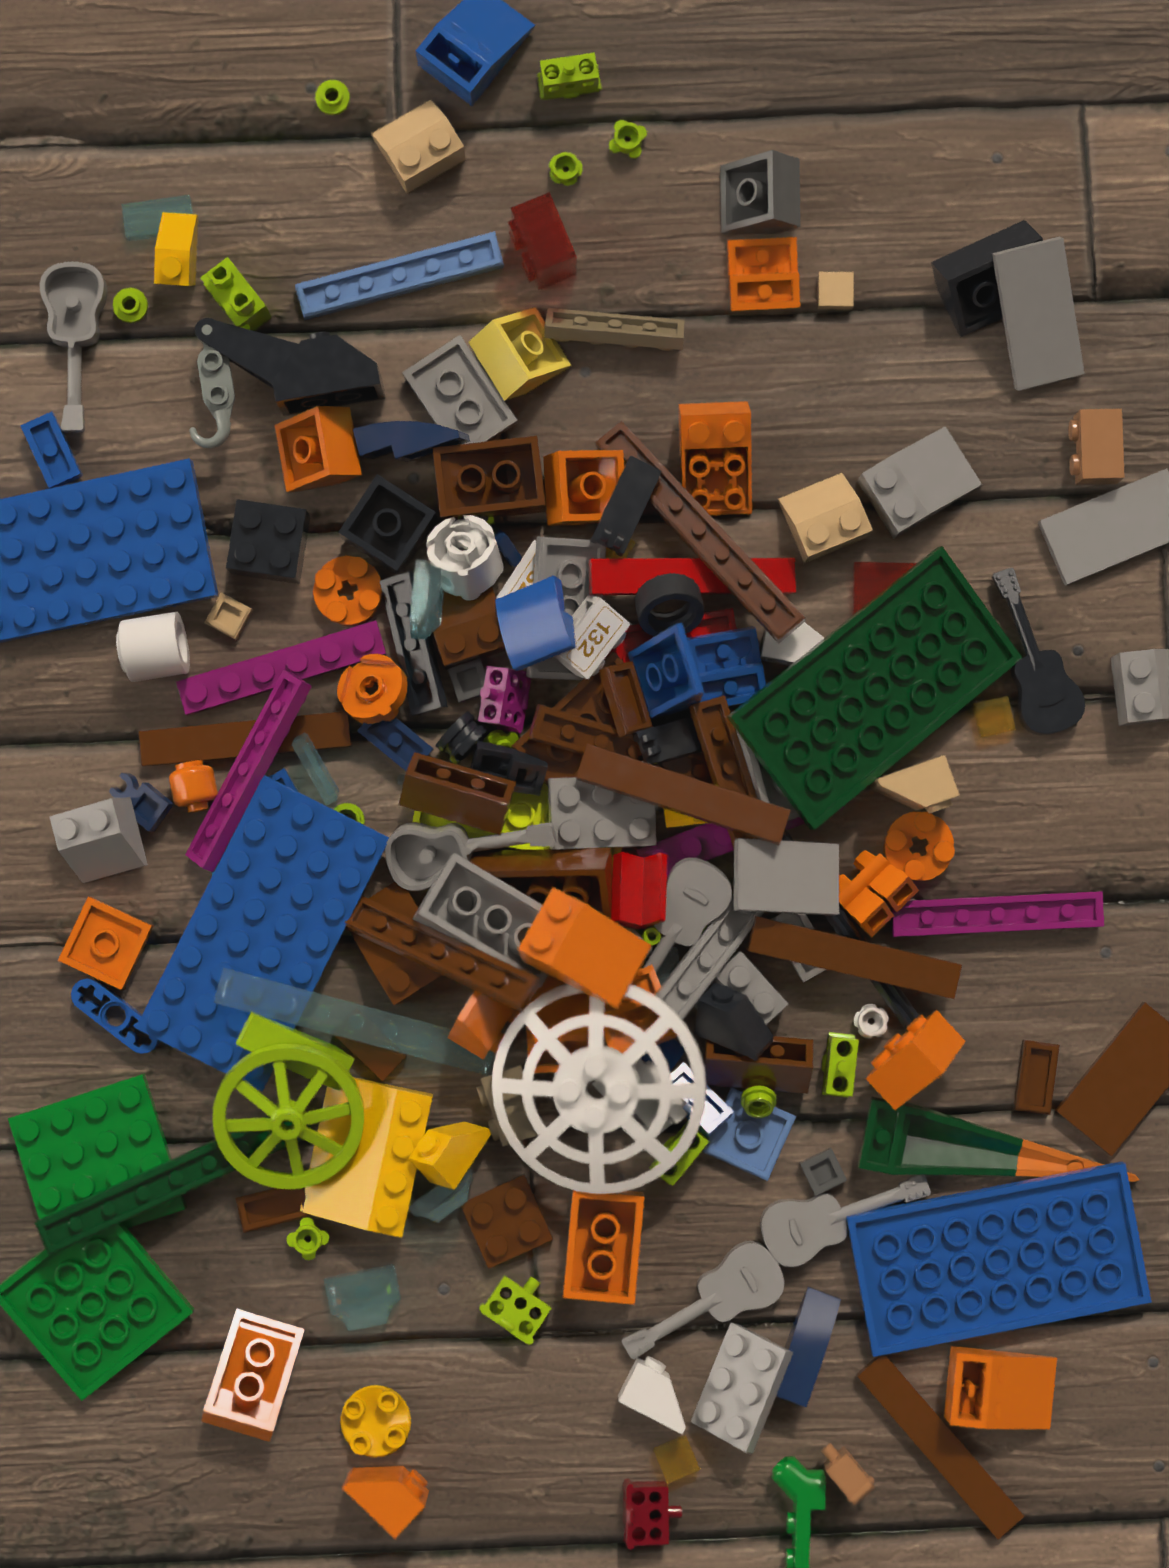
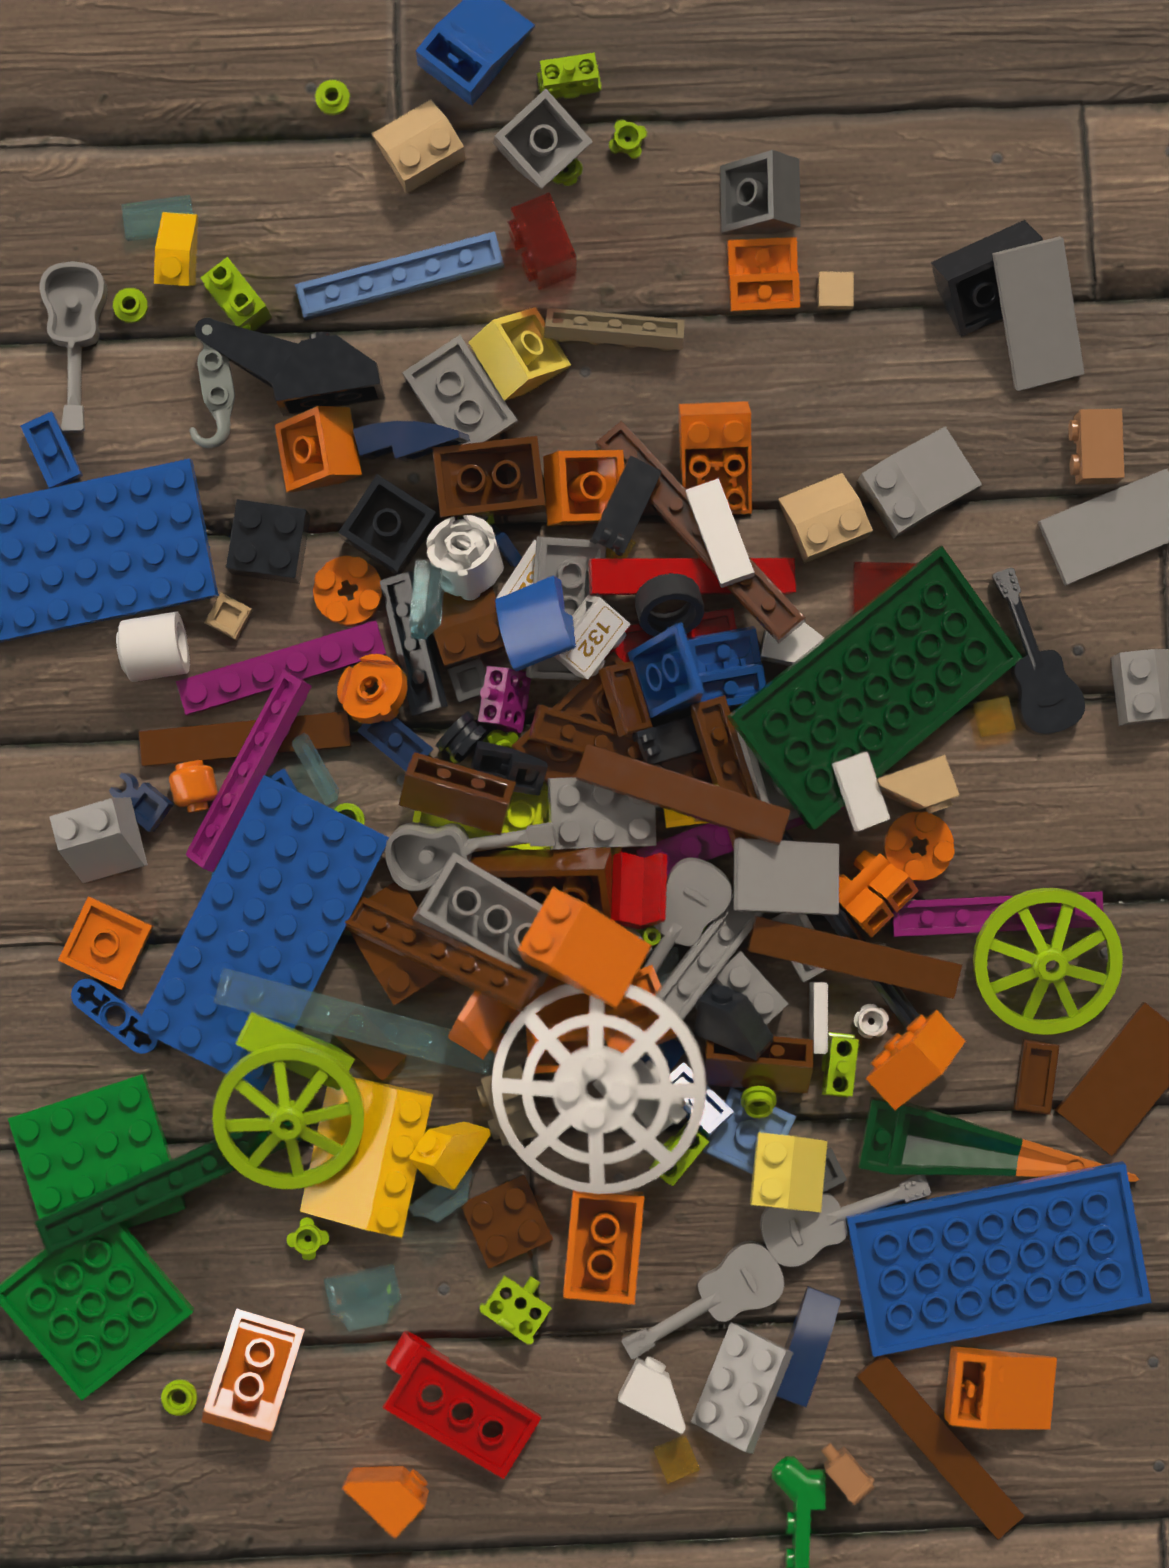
reddish brown tile [235,1188,312,1233] -> none
yellow dish [341,1385,411,1457] -> none
dark red piece [623,1478,682,1549] -> none
none -> lime plate [161,1379,197,1416]
none -> red hinge [382,1331,541,1479]
none -> light grey slope [493,89,593,190]
none -> white tile [685,478,754,588]
none -> light yellow slope [750,1132,827,1213]
none -> white tile [809,982,828,1054]
none -> white tile [832,752,890,831]
none -> lime wheel [973,888,1123,1035]

